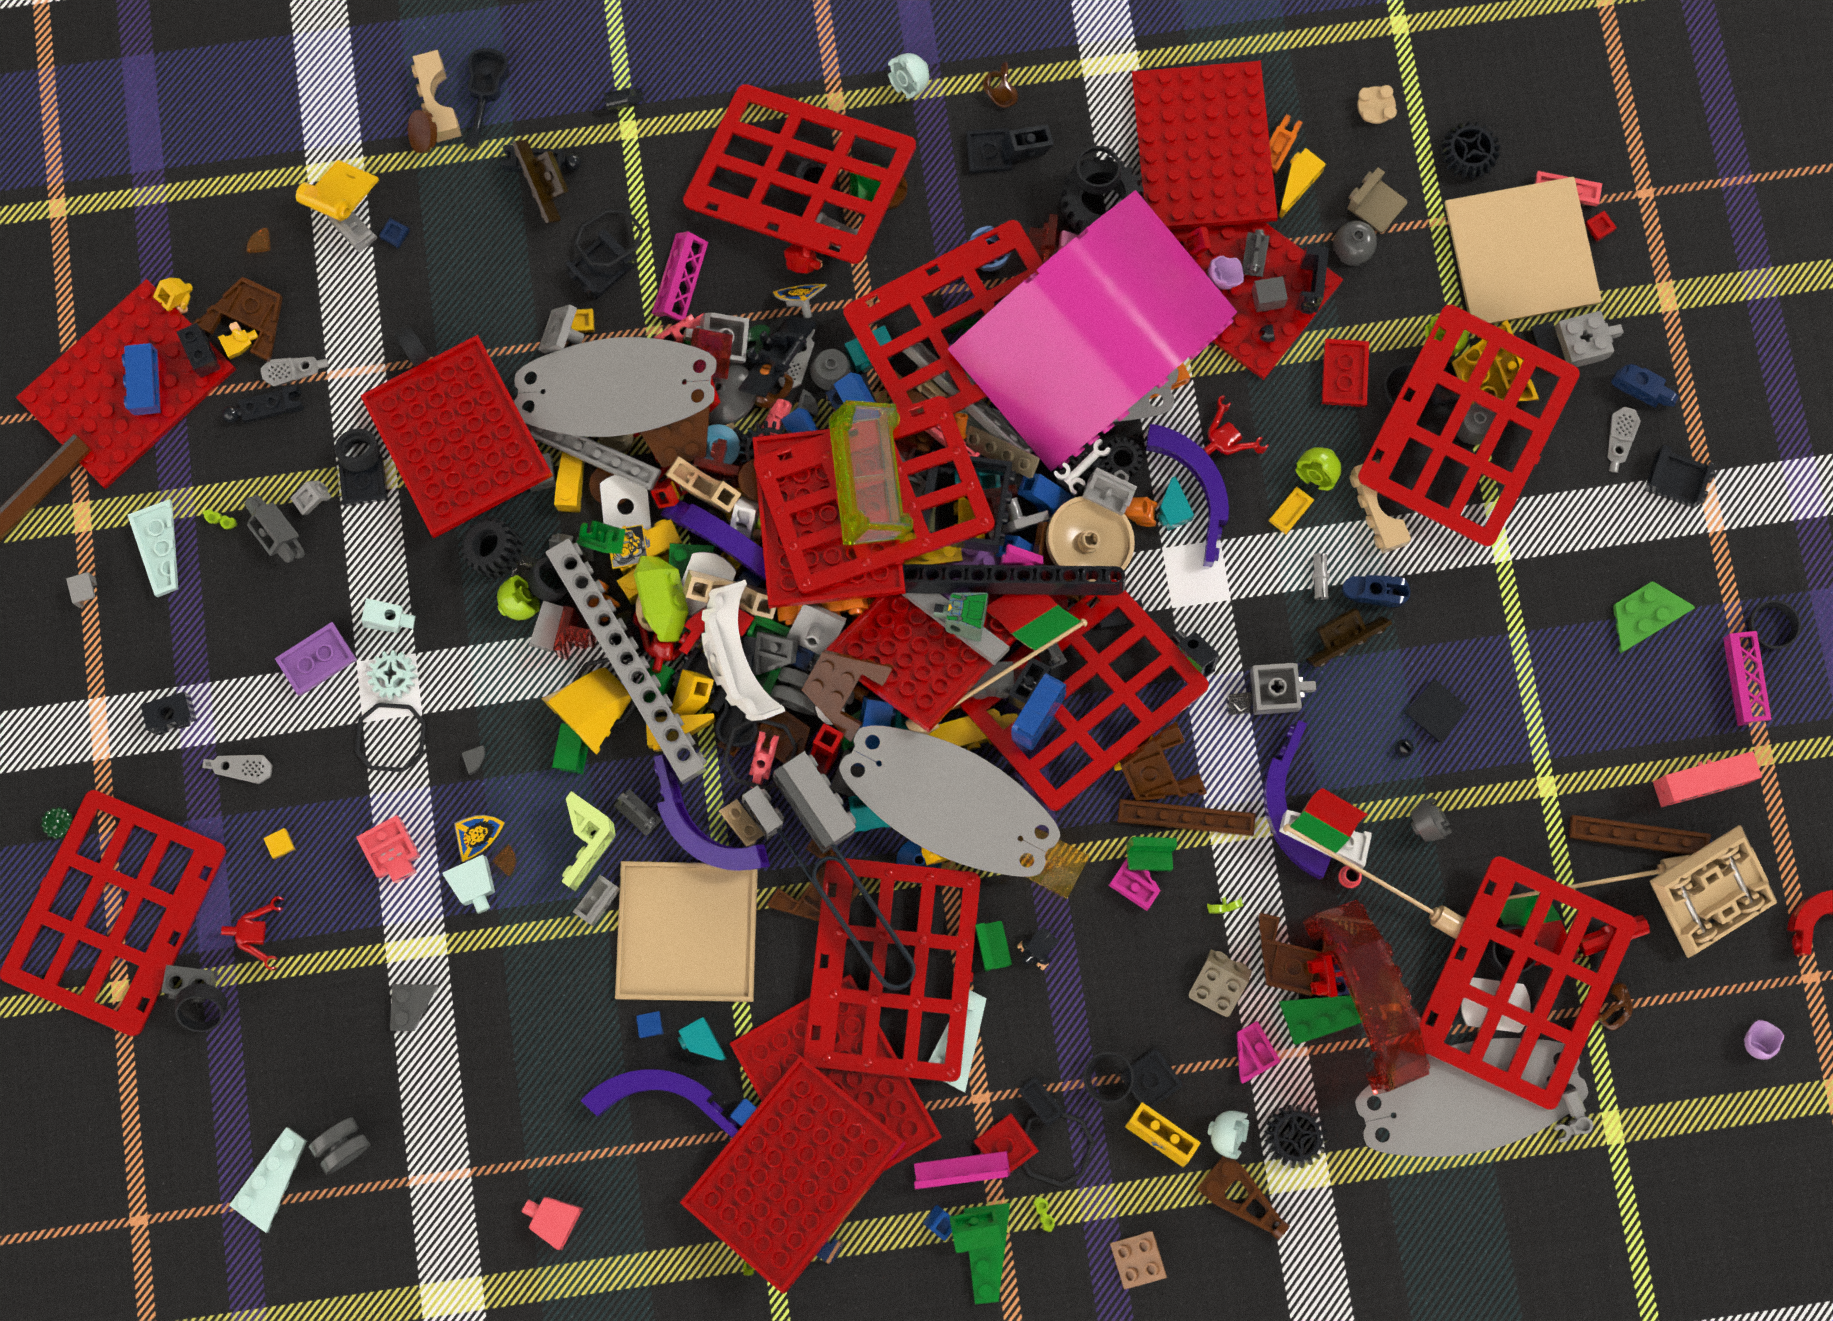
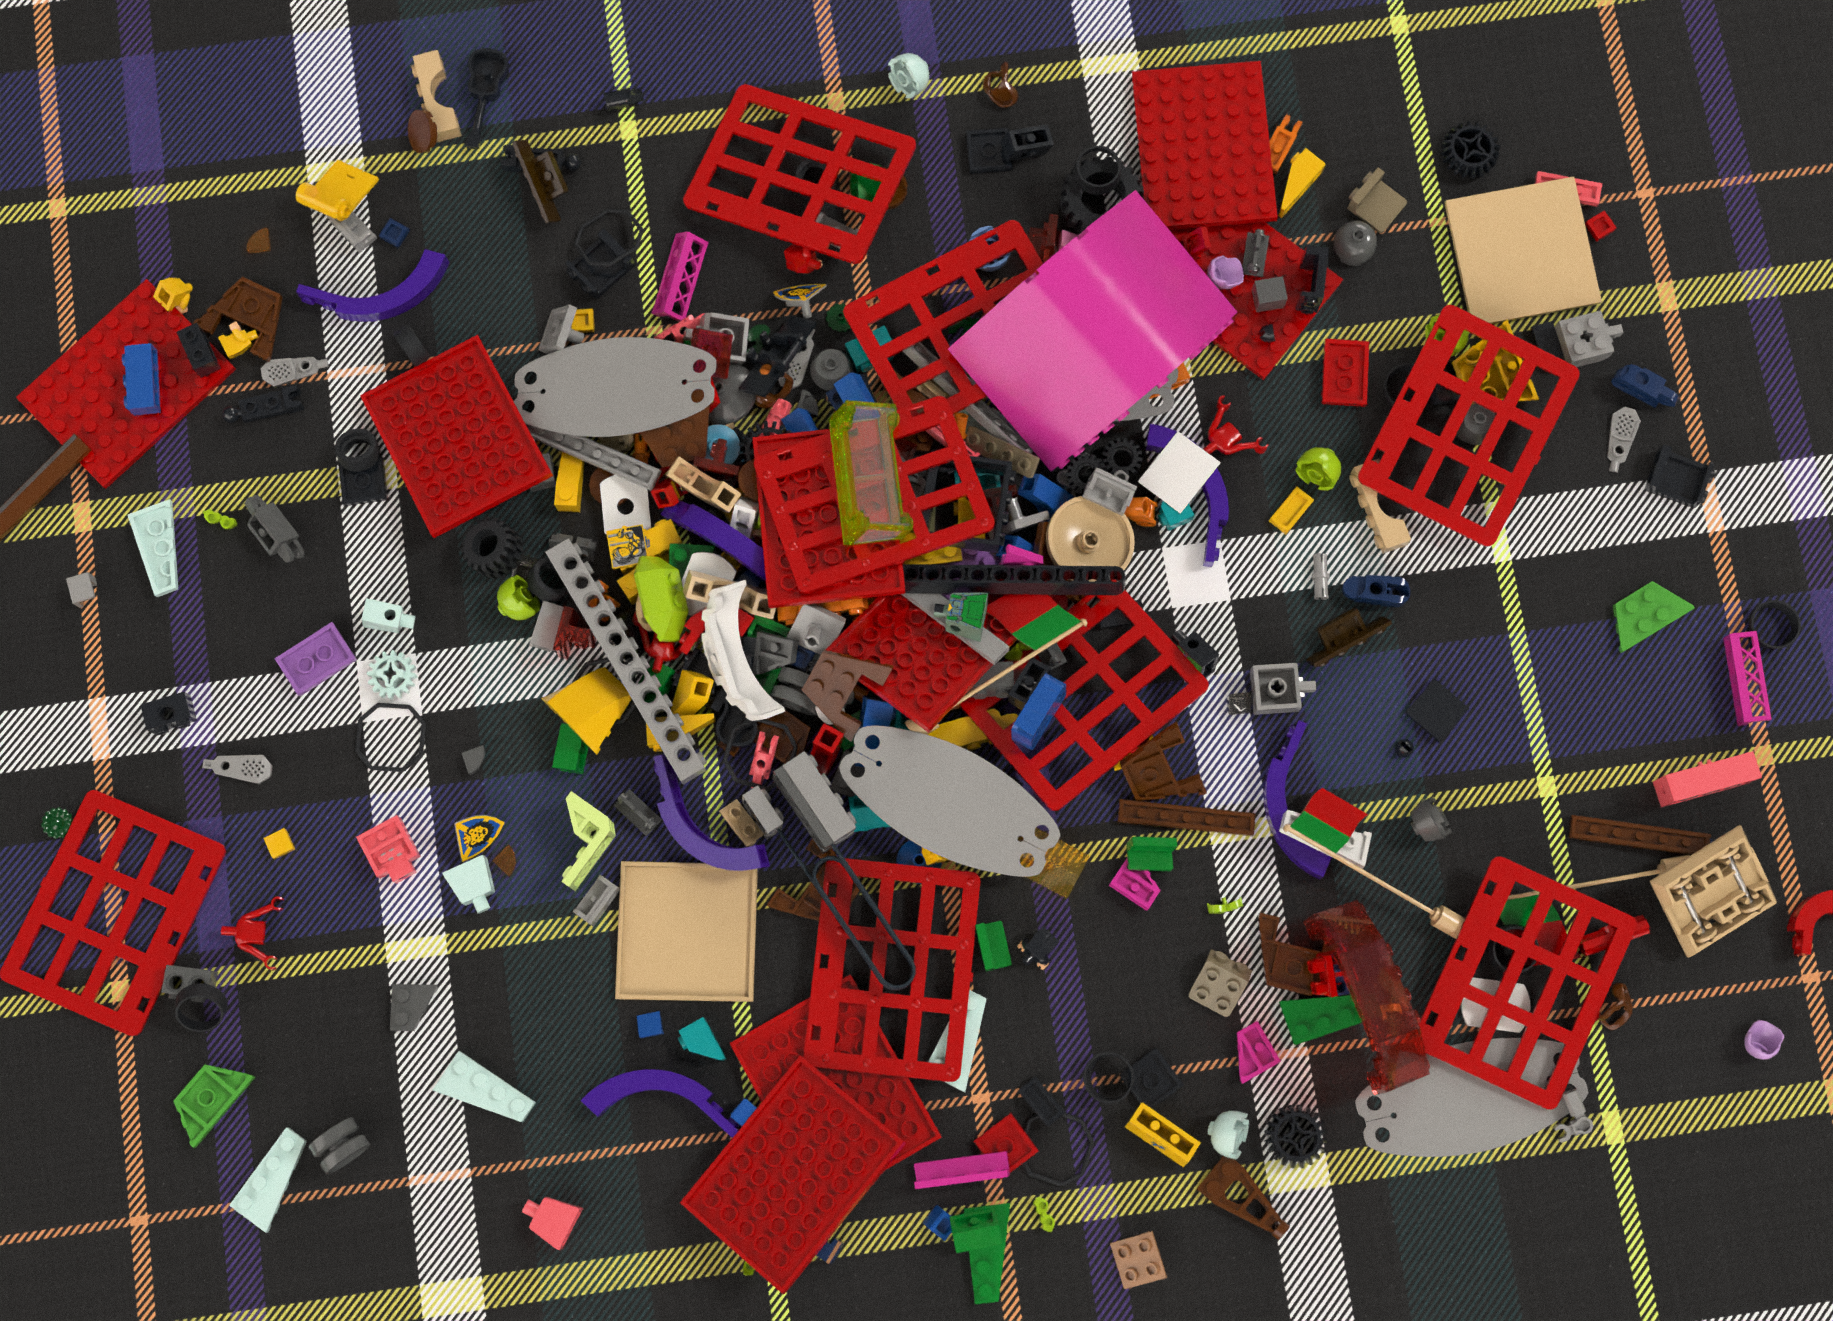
light grey bracket [290,481,331,515] -> none
green hinge [576,521,626,554] -> none
white bar [1054,439,1110,495] -> none
coral piece [1338,866,1362,888] -> none
tan piece [1357,85,1397,124] -> none
none -> bright green wing [174,1064,256,1148]
none -> dark purple arch [296,249,449,322]
none -> light aqua wing [433,1051,536,1122]
none -> orange axle [632,433,650,464]
none -> dark green piece [826,303,851,332]
none -> lime piece [1005,641,1031,662]
none -> white sticker [1138,431,1220,514]

